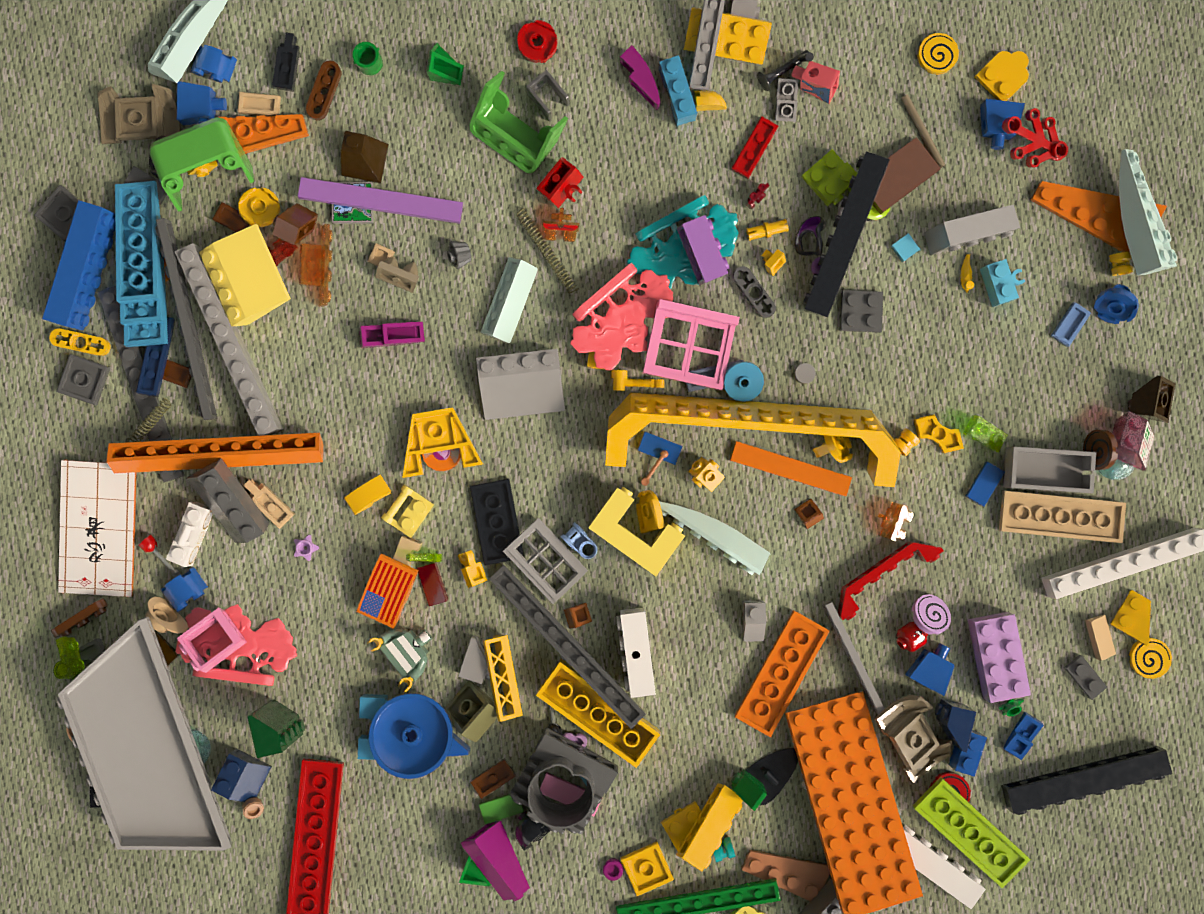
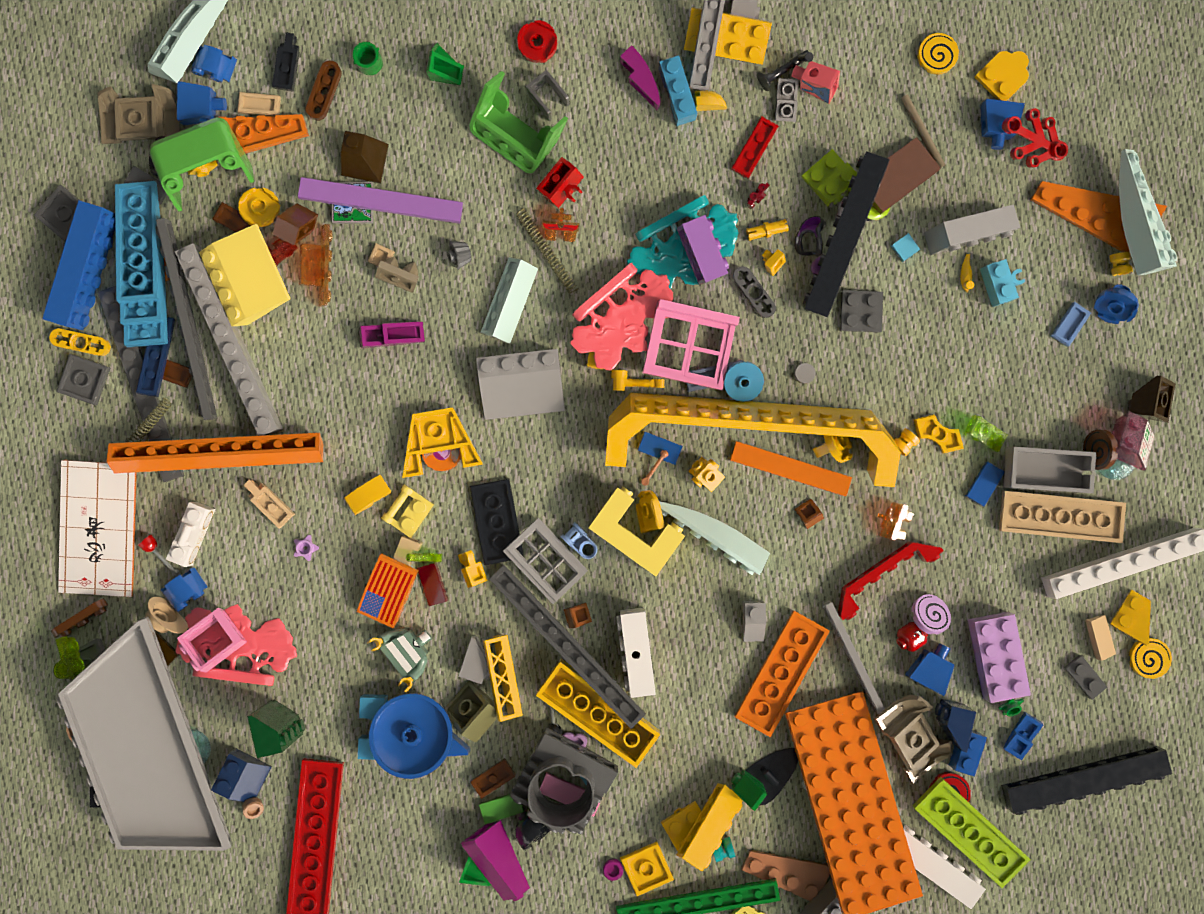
dark grey slope [186,458,269,543] -> none

